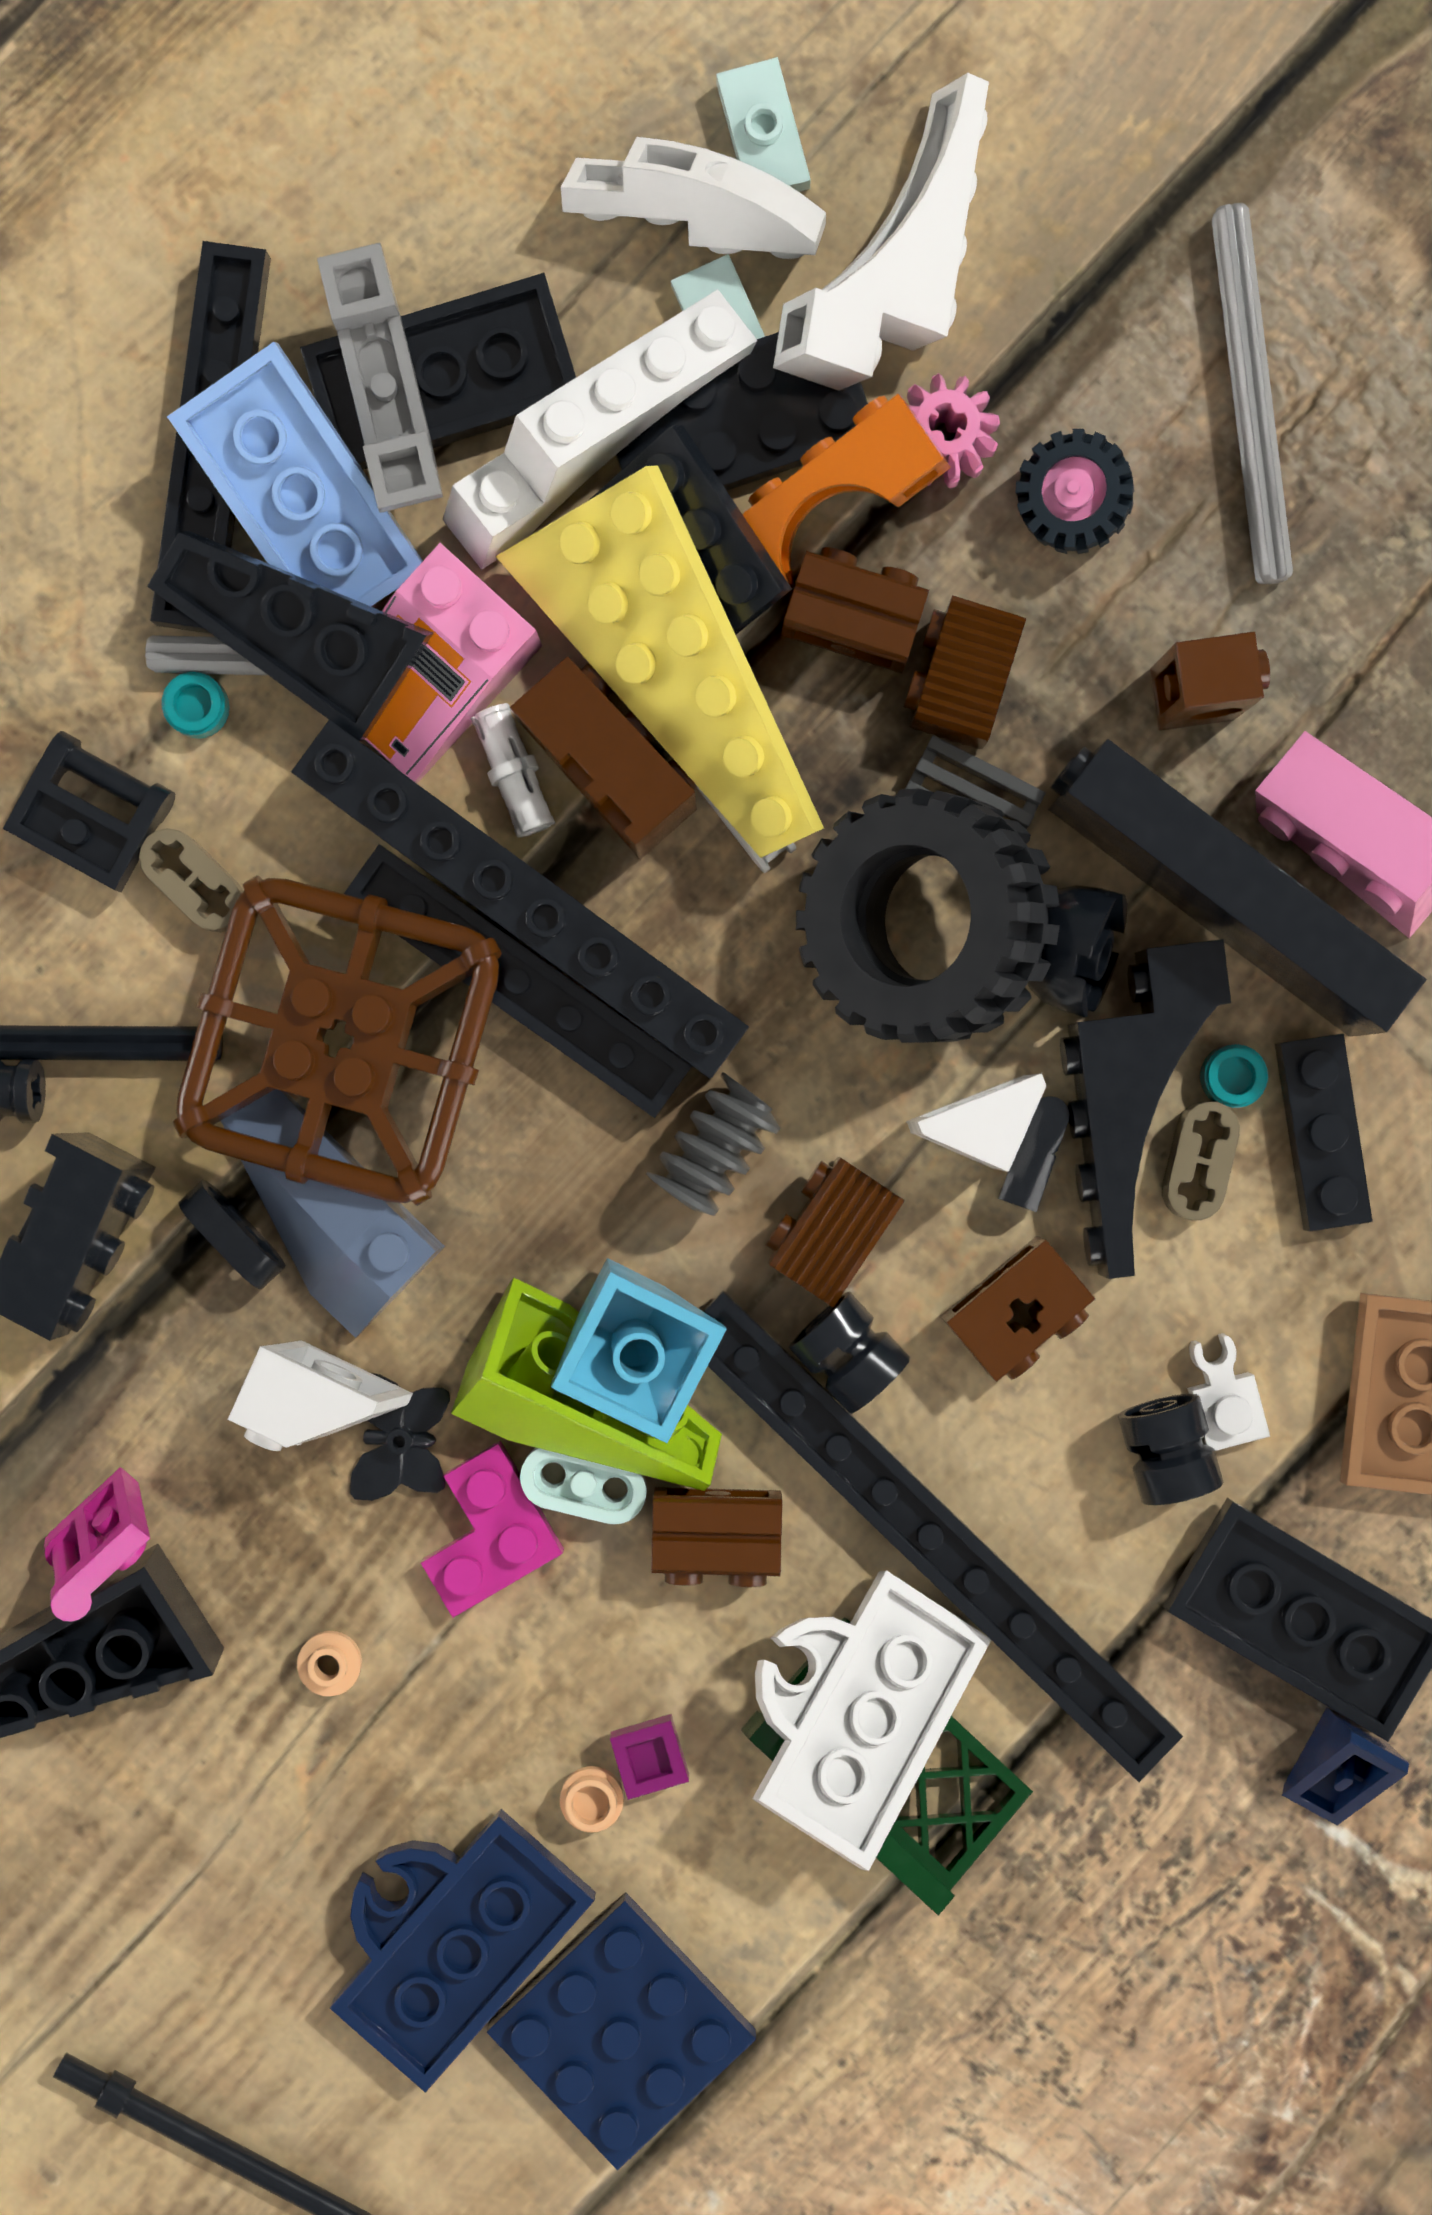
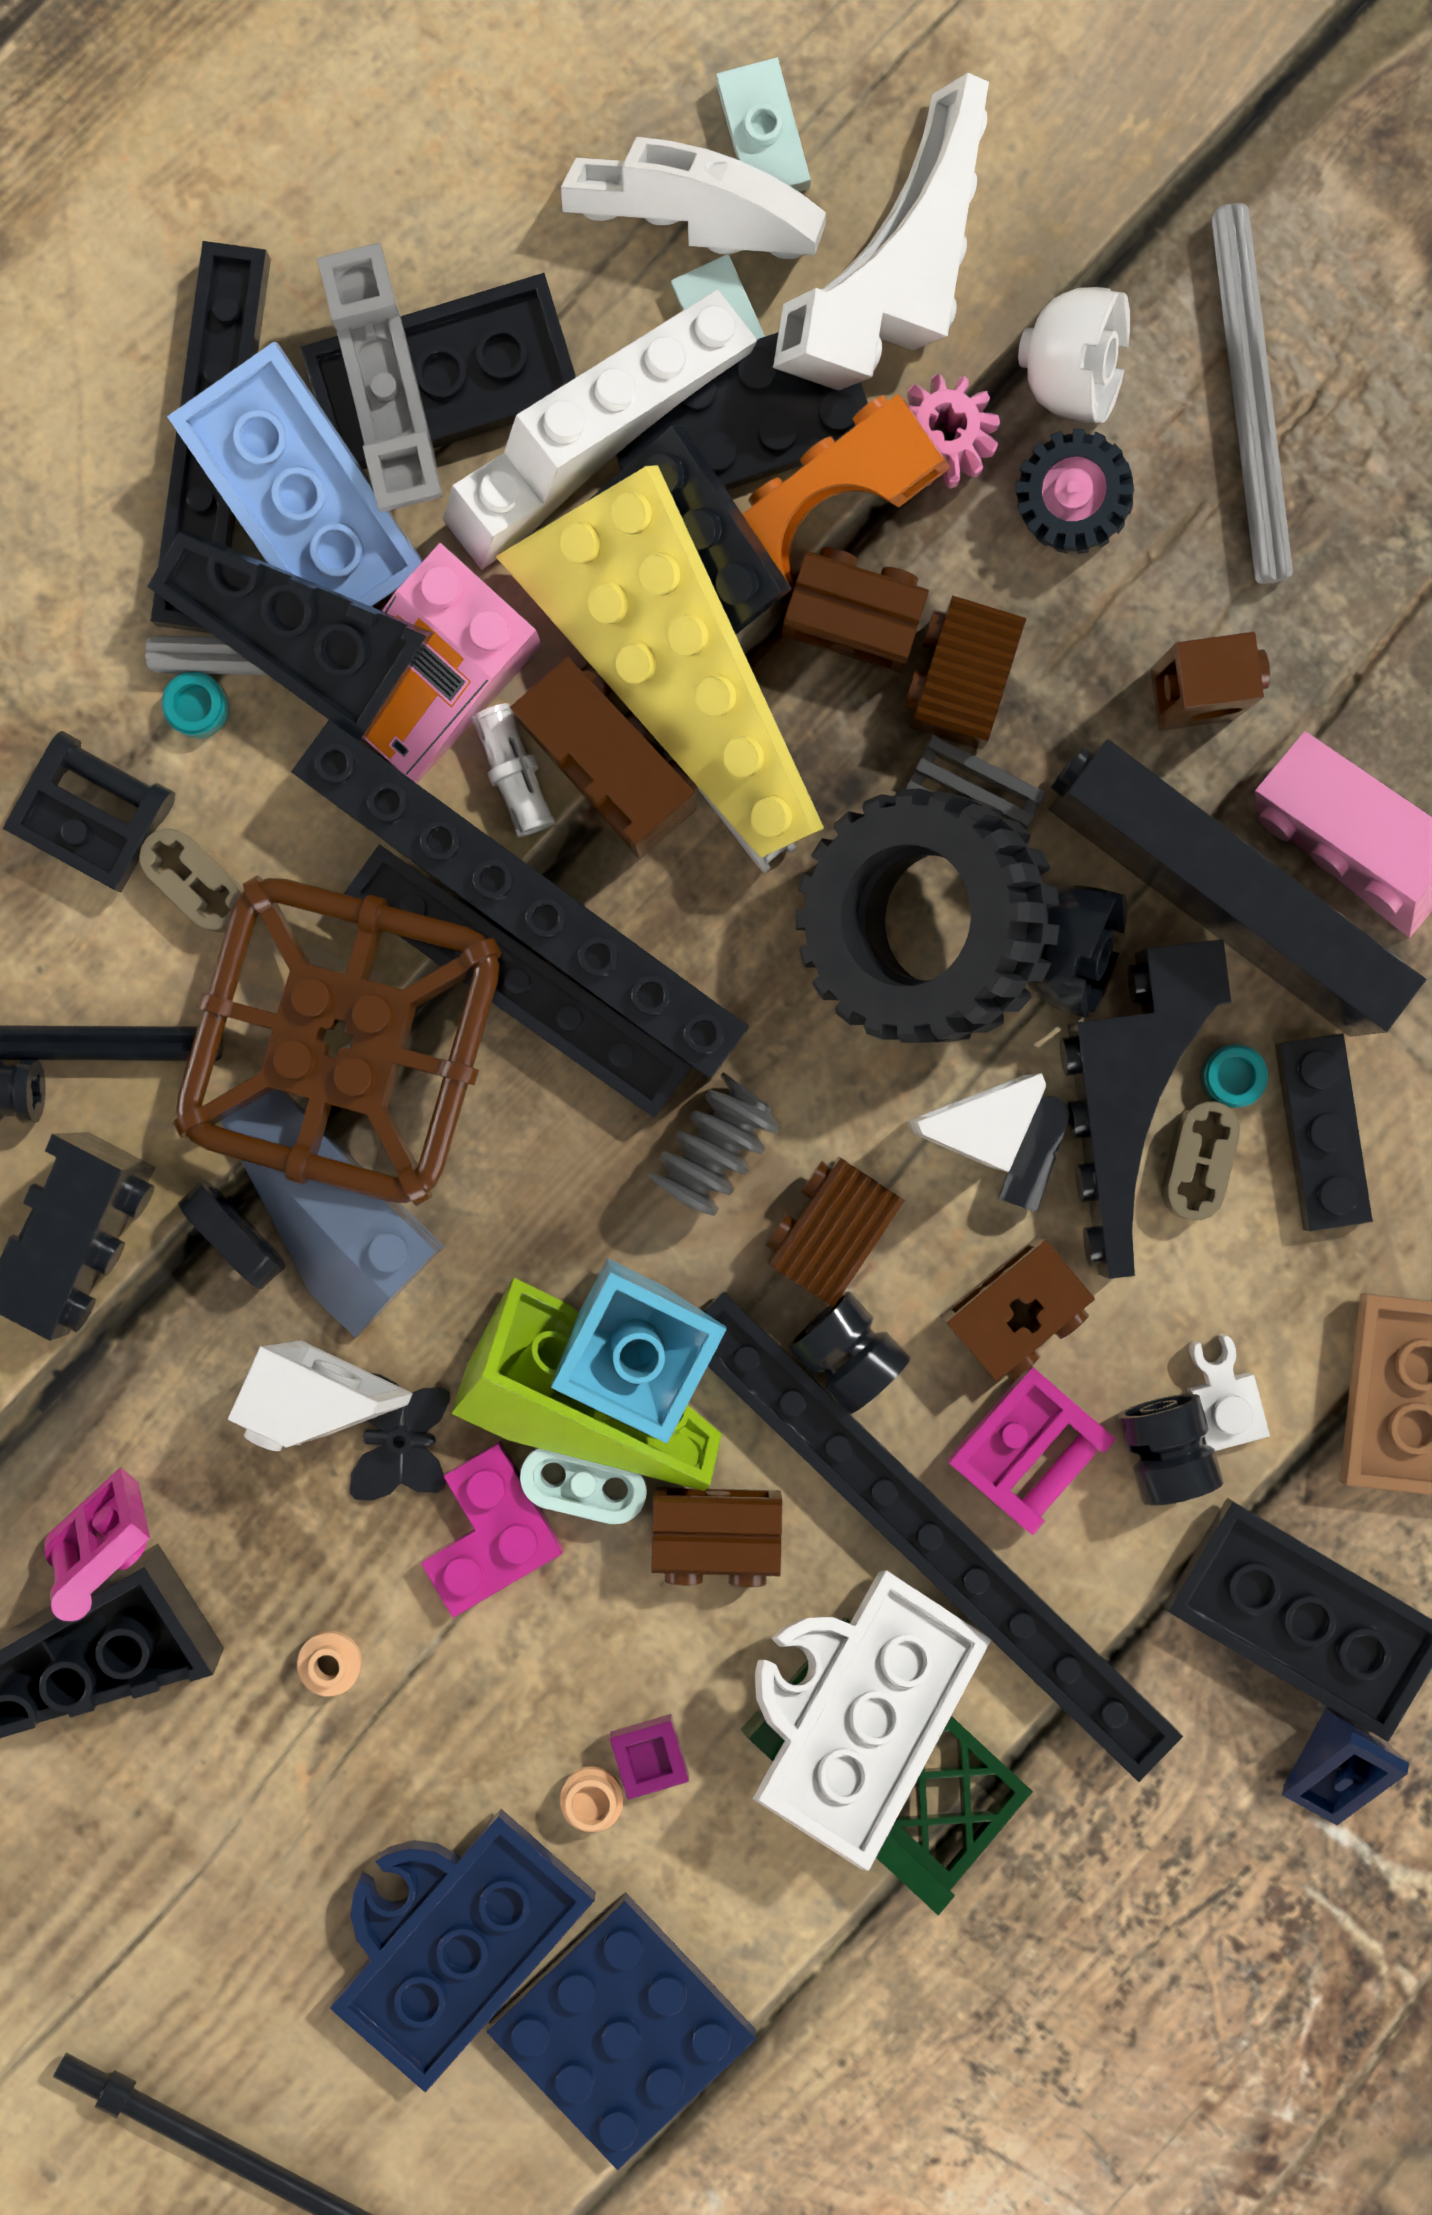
none -> dark pink plate [947,1366,1117,1535]
none -> white cylinder [1018,287,1130,424]

